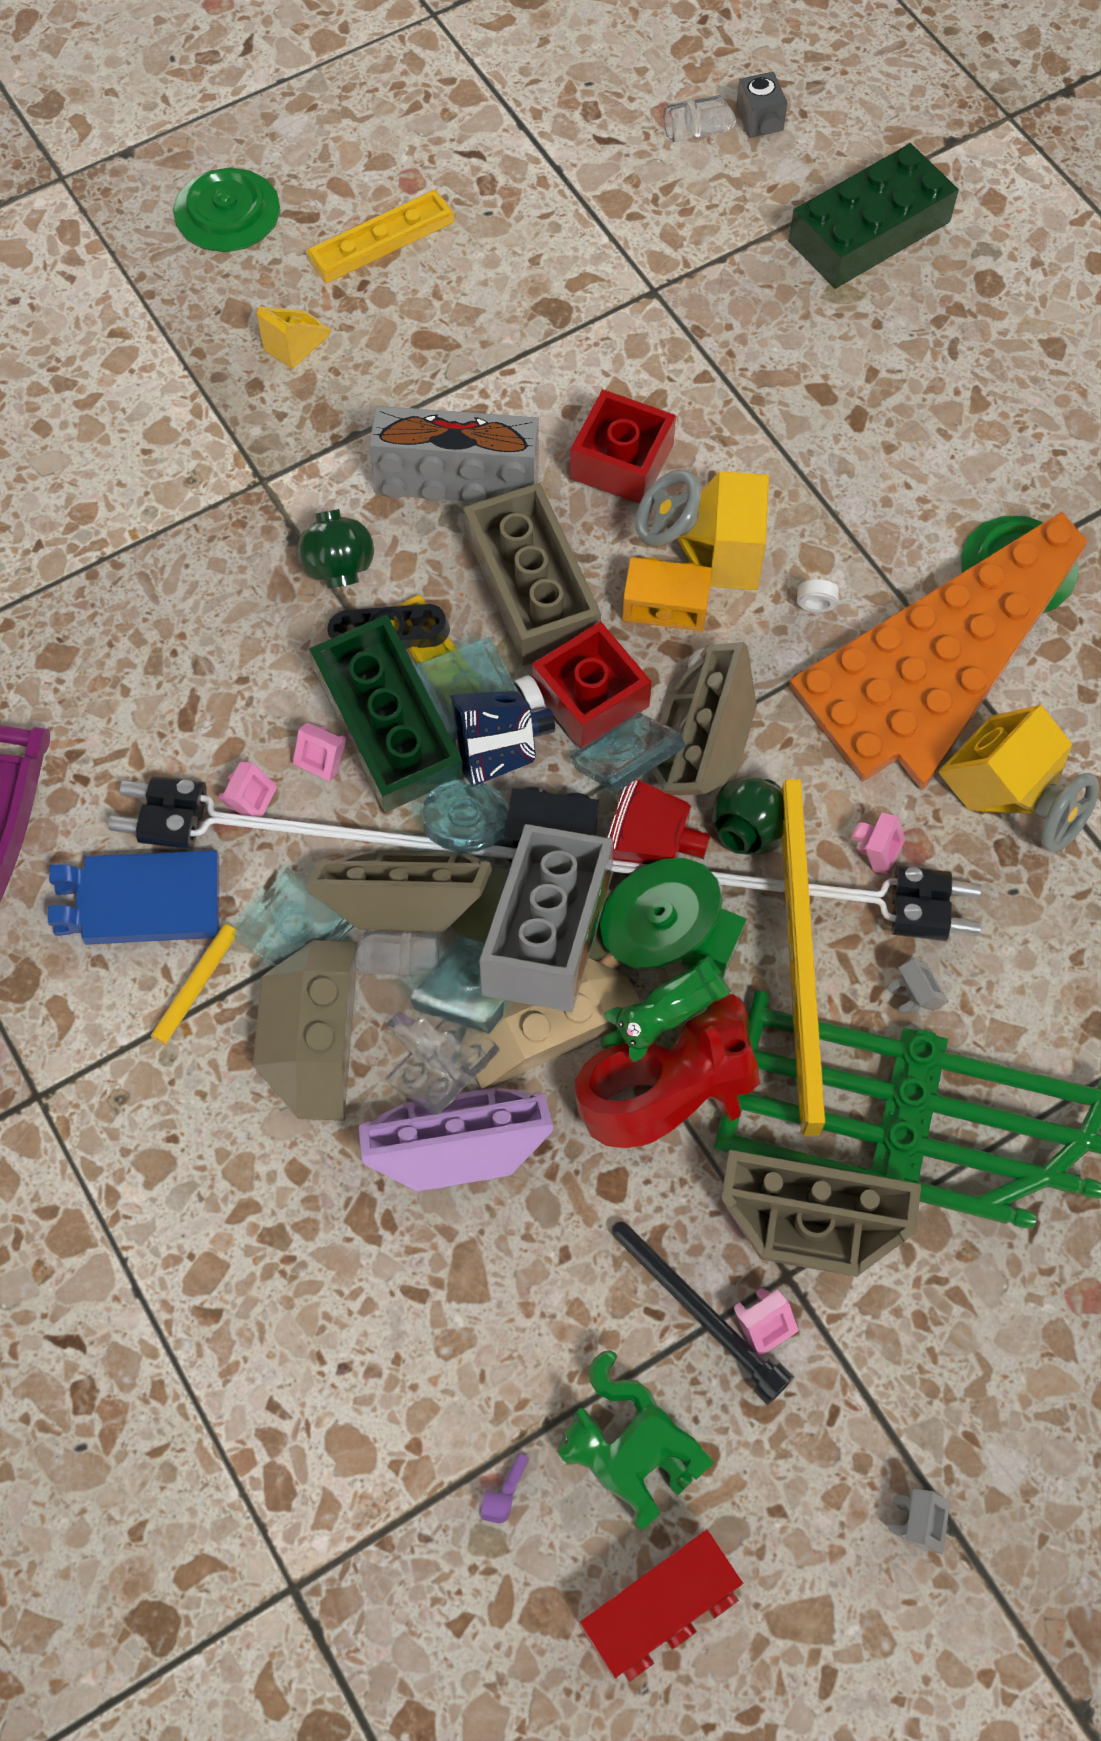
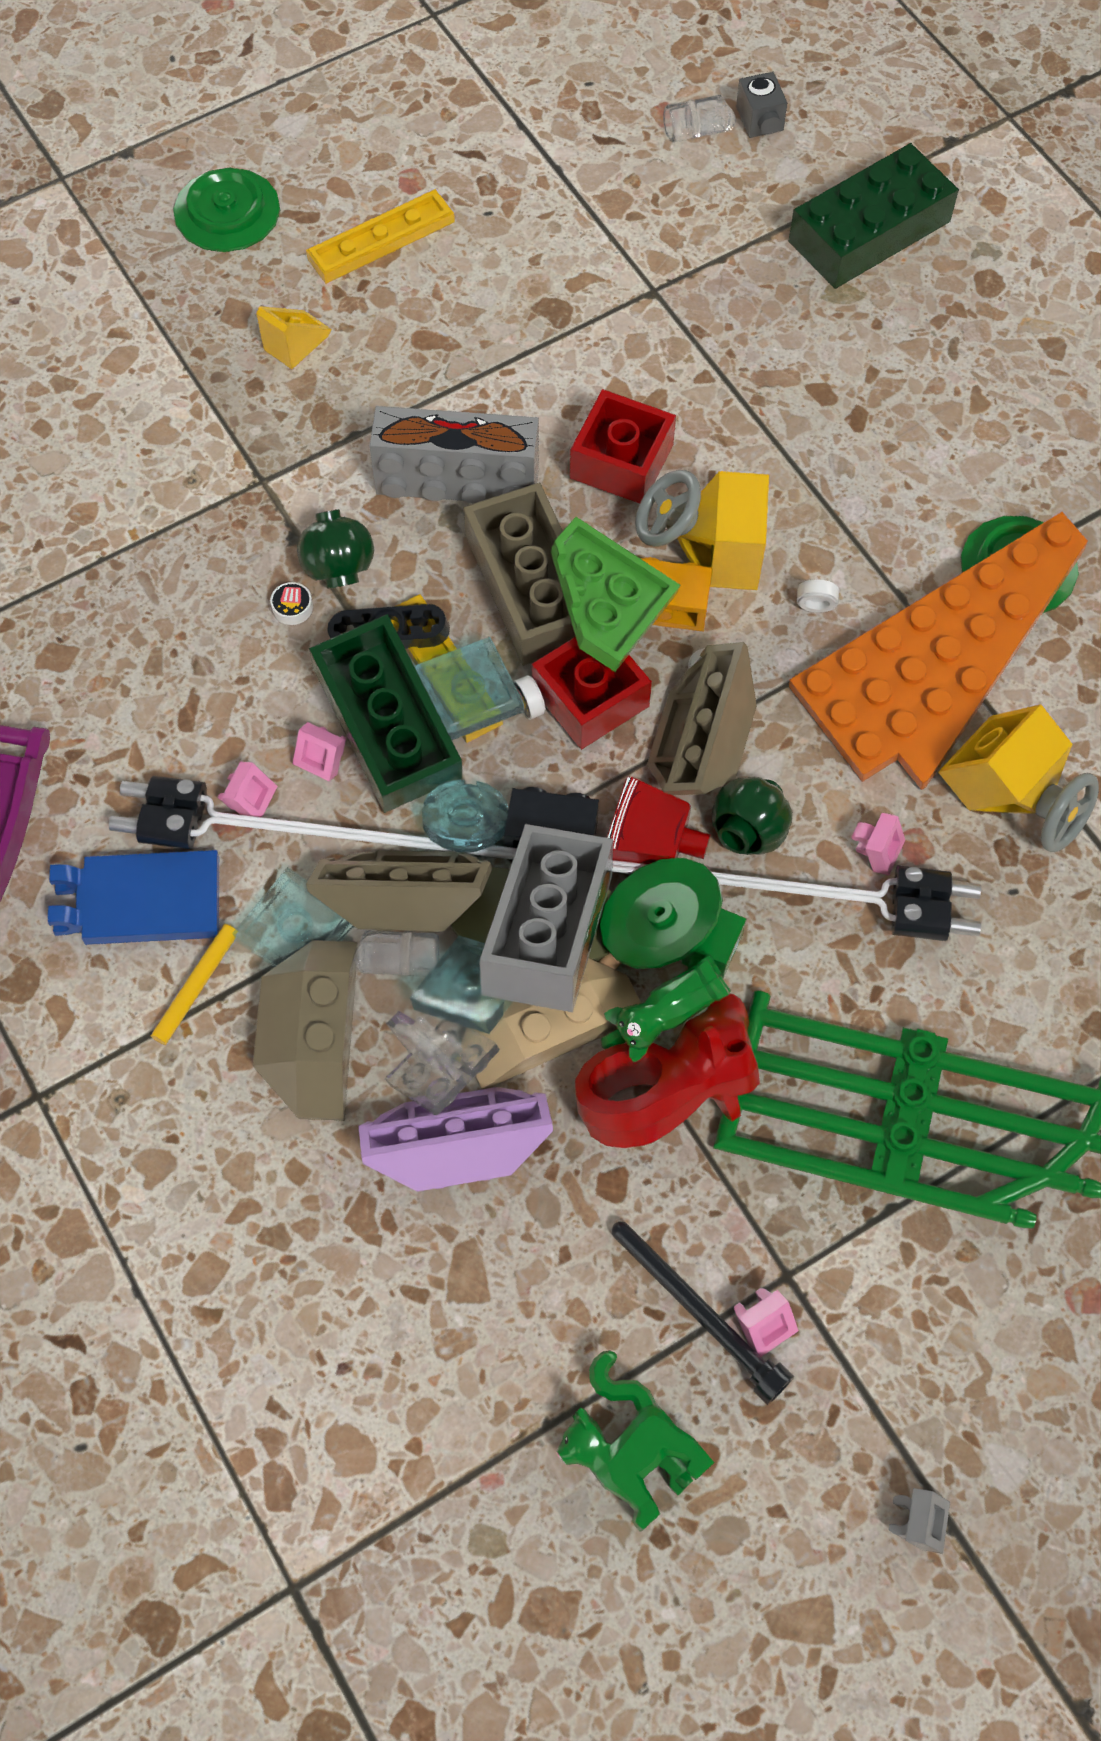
dark blue torso [450,691,555,786] -> none
medium lavender hand [481,1453,529,1523] -> none
clear light blue tile [570,712,686,793] -> none
red brick [579,1529,744,1682] -> none
dark tan wedge [721,1150,921,1277] -> none
yellow tile [781,779,825,1136] -> none
light grey tile [887,958,949,1014] -> none
none -> tile [270,582,313,625]
none -> bright green plate [551,517,681,672]

